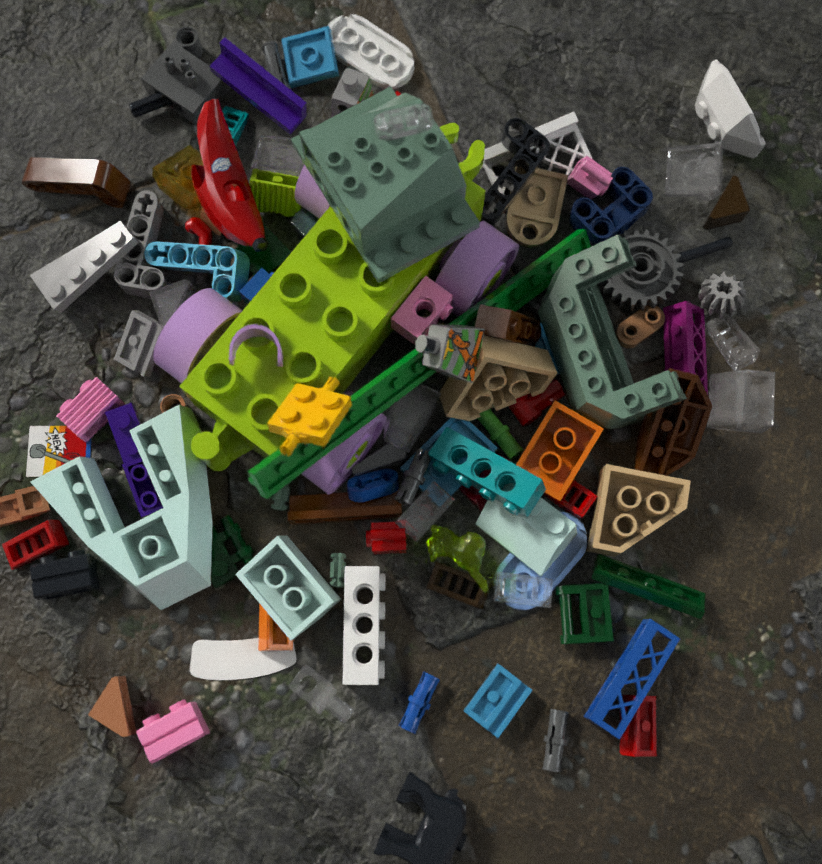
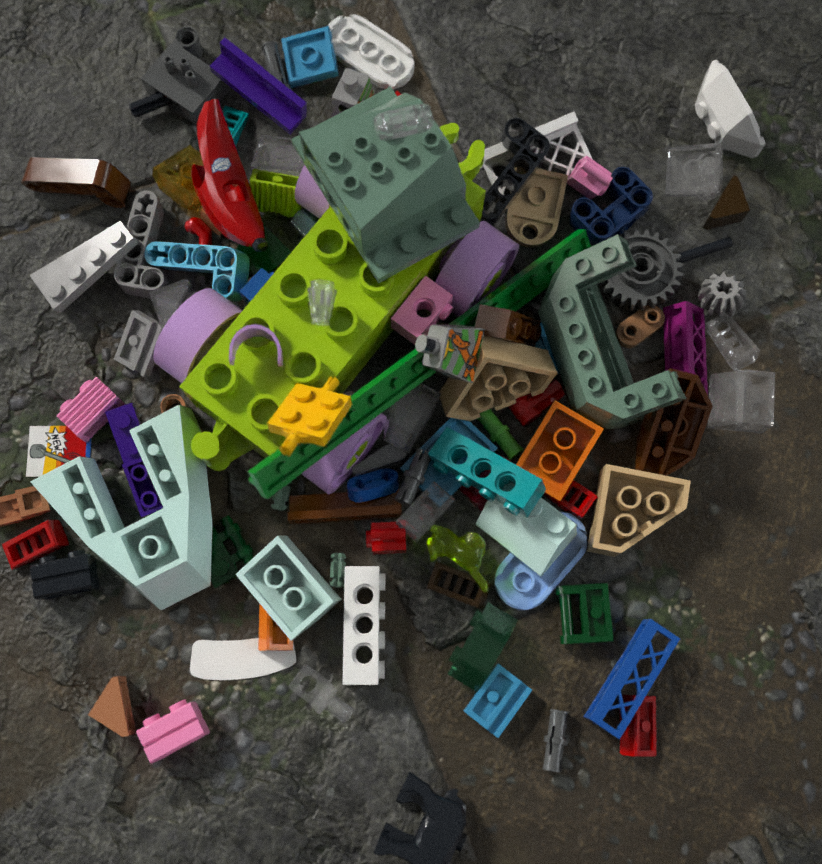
blue pin [398,671,440,734] -> none
clear slope [493,572,553,608] -> none
dark green tile [591,554,706,619] -> none
none -> clear cone [307,280,337,326]
none -> clear green brick [447,603,518,692]

